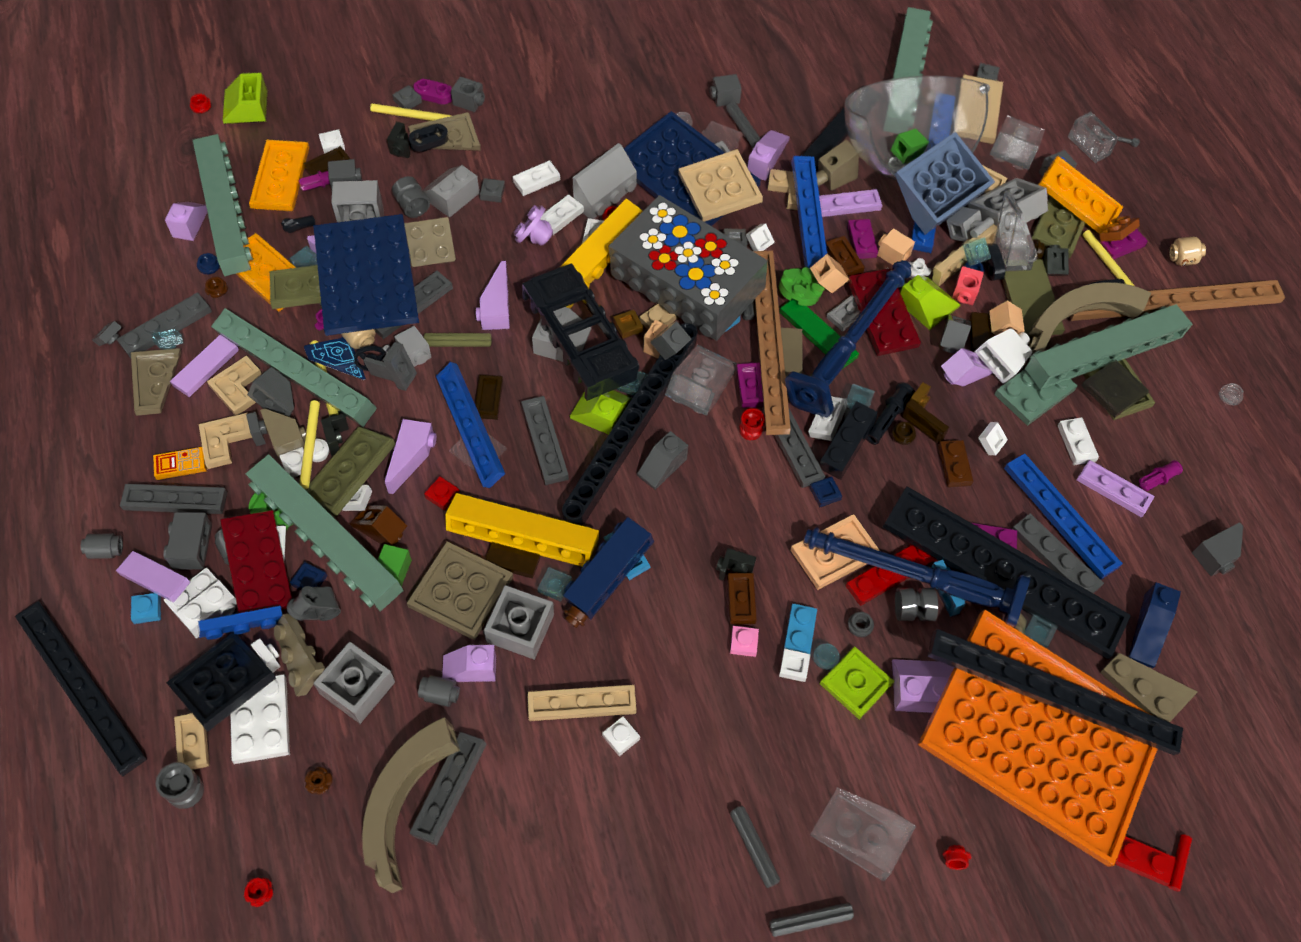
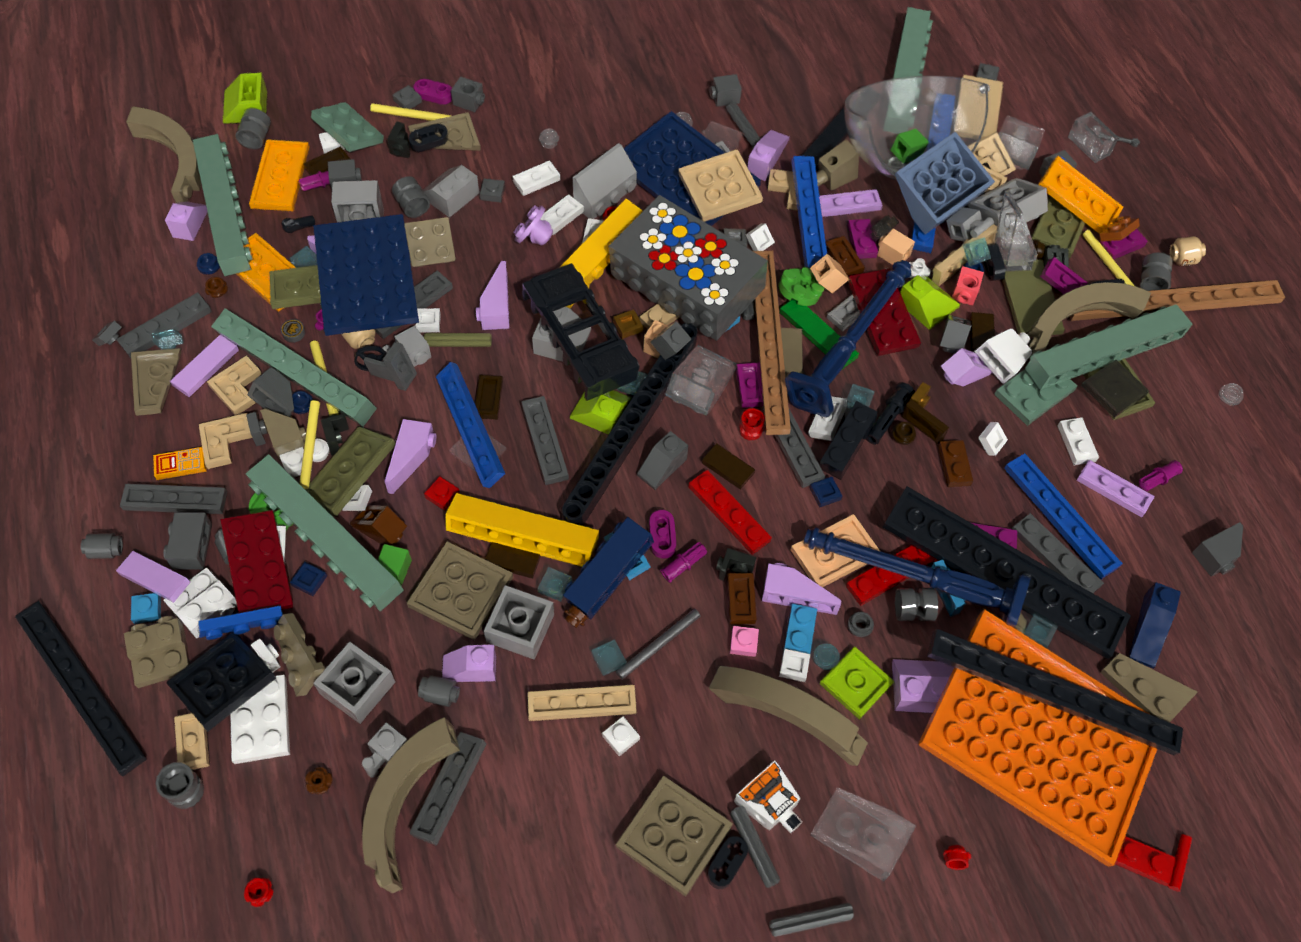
red plate [190,94,211,113] -> none
dark grey piece [287,586,341,621] -> none
dark blue sticker [304,338,366,380] -> none
light nougat brick [989,301,1025,335] -> none
none -> dark tan plate [124,616,190,688]
none -> dark tan arch [126,107,202,203]
none -> dark grey wheel [236,108,271,149]
none -> tile [281,319,305,342]
none -> dark blue plate [292,391,313,414]
none -> sand green plate [311,102,384,152]
none -> light grey brick [362,723,407,778]
none -> white plate [416,308,441,333]
none -> clear plate [539,129,559,148]
none -> clear light blue plate [591,640,626,676]
none -> flat silver bar [616,609,701,680]
none -> dark tan plate [616,776,733,897]
none -> magenta plate [649,510,676,559]
none -> magenta axle [660,542,707,583]
none -> red plate [688,470,772,555]
none -> dark brown tile [702,443,755,490]
none -> black beam [707,836,748,889]
none -> dark tan arch [709,666,868,766]
none -> torso [734,761,802,833]
none -> lavender slope [762,563,841,615]
none -> clear smoke plate [869,215,899,242]
none -> tan plate [968,132,1016,176]
none -> magenta plate [1040,257,1088,295]
none -> dark grey wheel [1140,253,1172,291]

